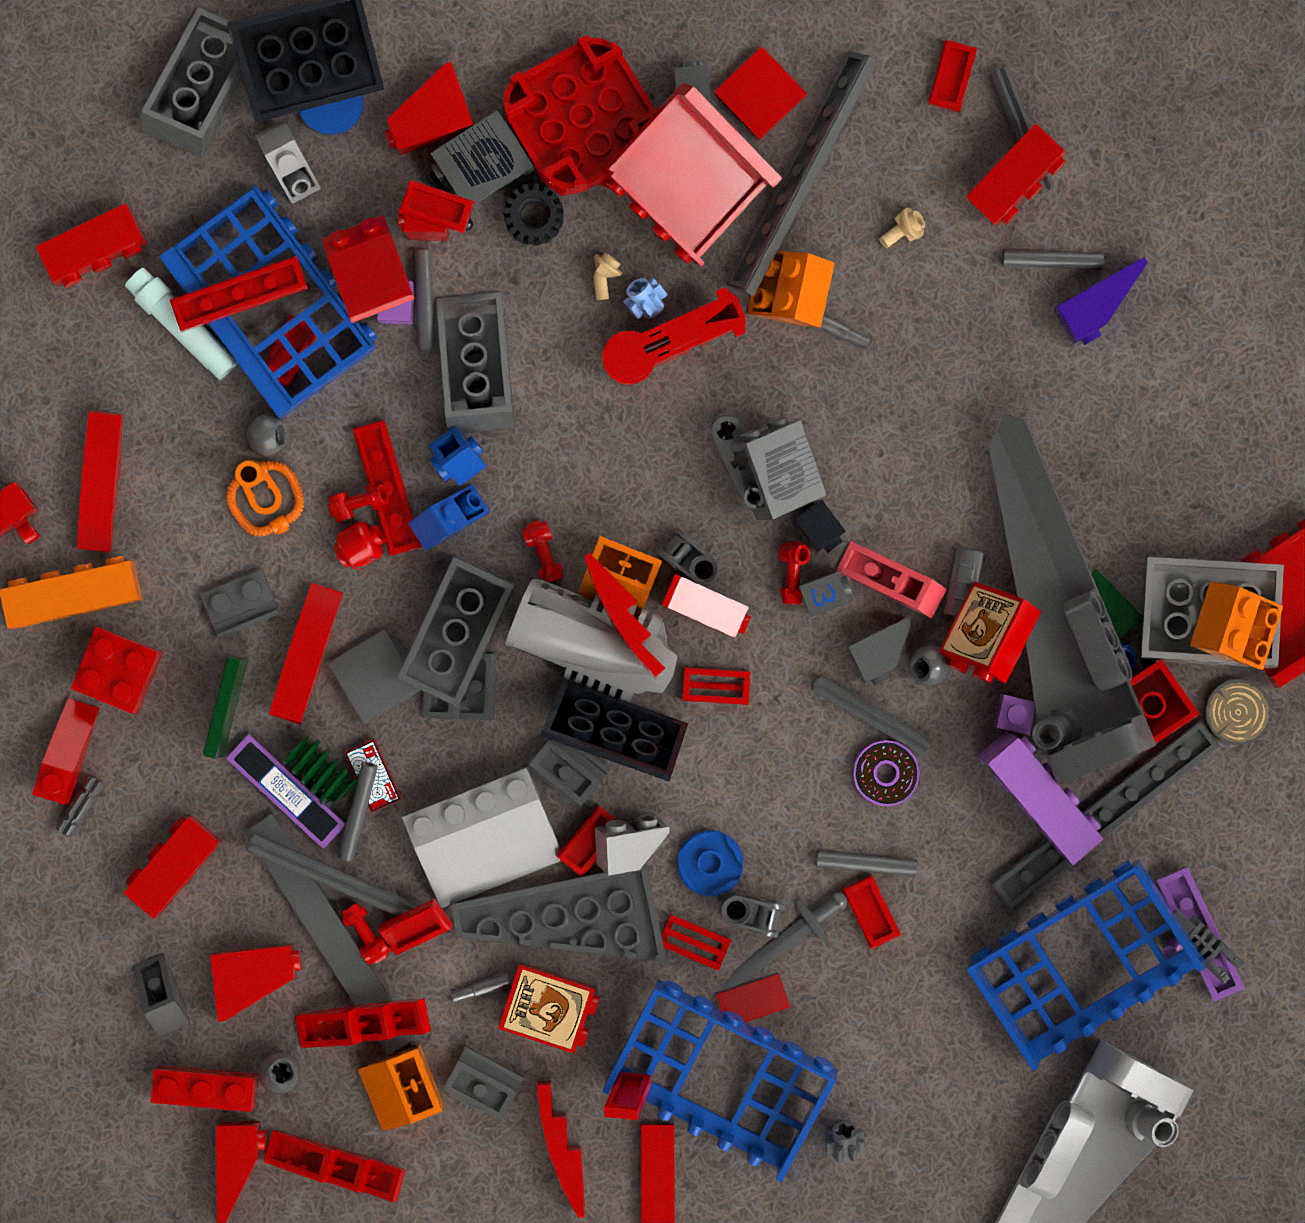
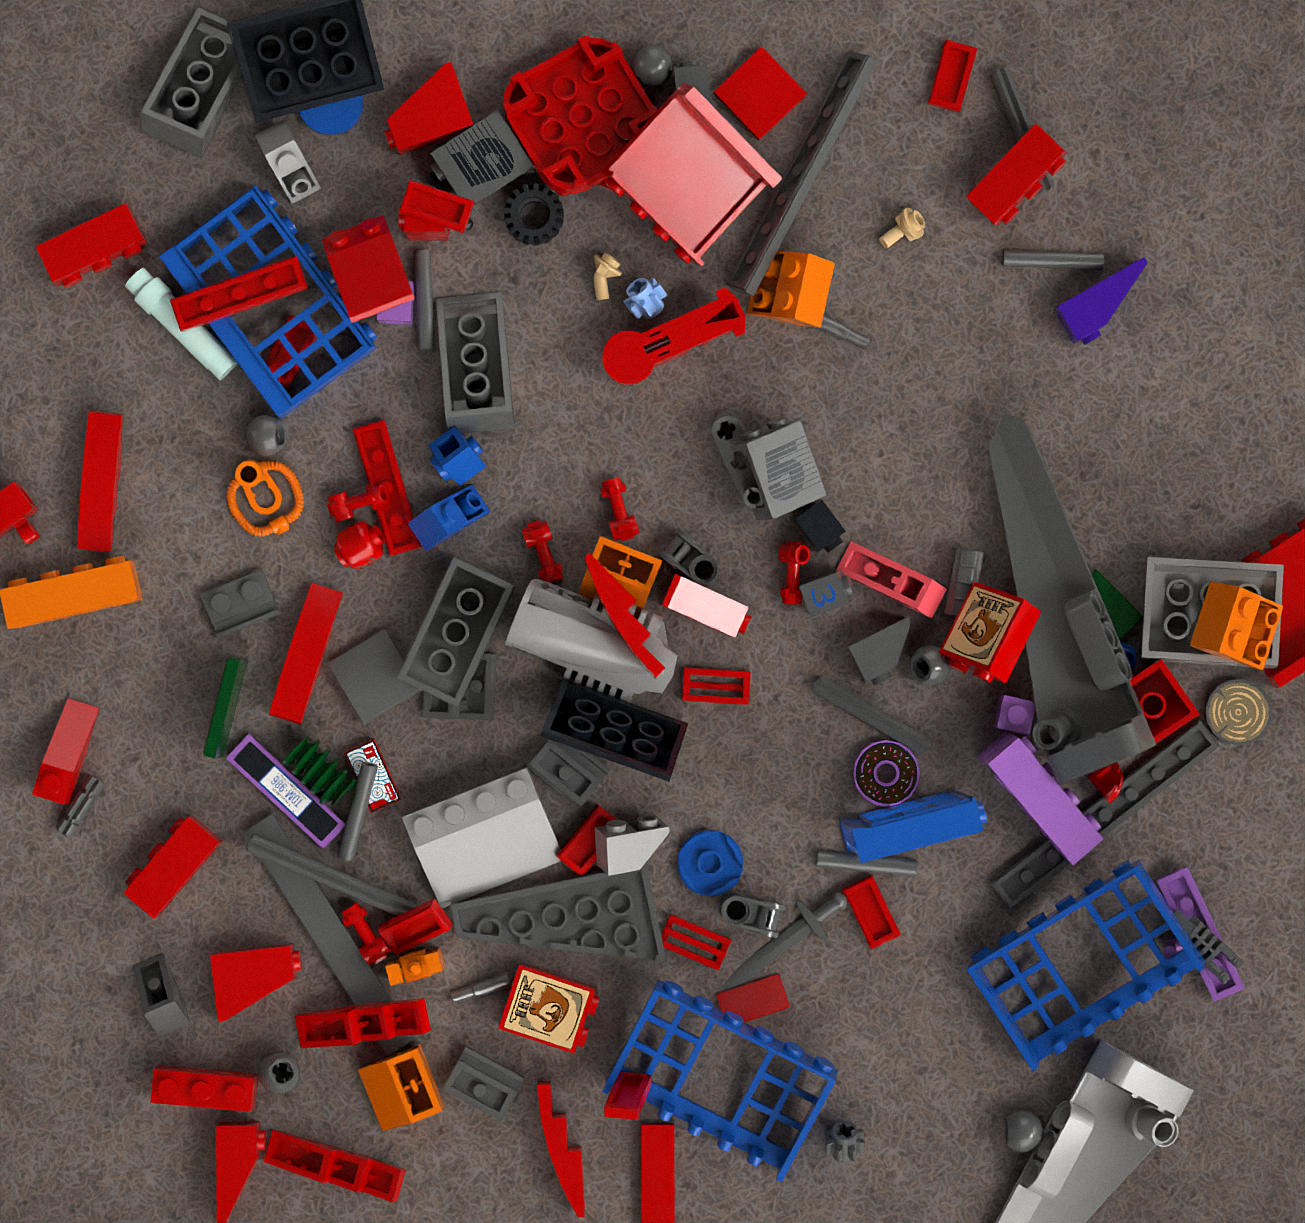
red brick [70,627,164,714] -> none
none -> orange brick [385,948,446,986]
none -> red bar [600,477,640,542]
none -> dark grey piece [631,44,673,86]
none -> blue window [839,790,987,863]
none -> dark grey piece [1005,1110,1043,1153]
none -> red tile [1088,762,1123,803]

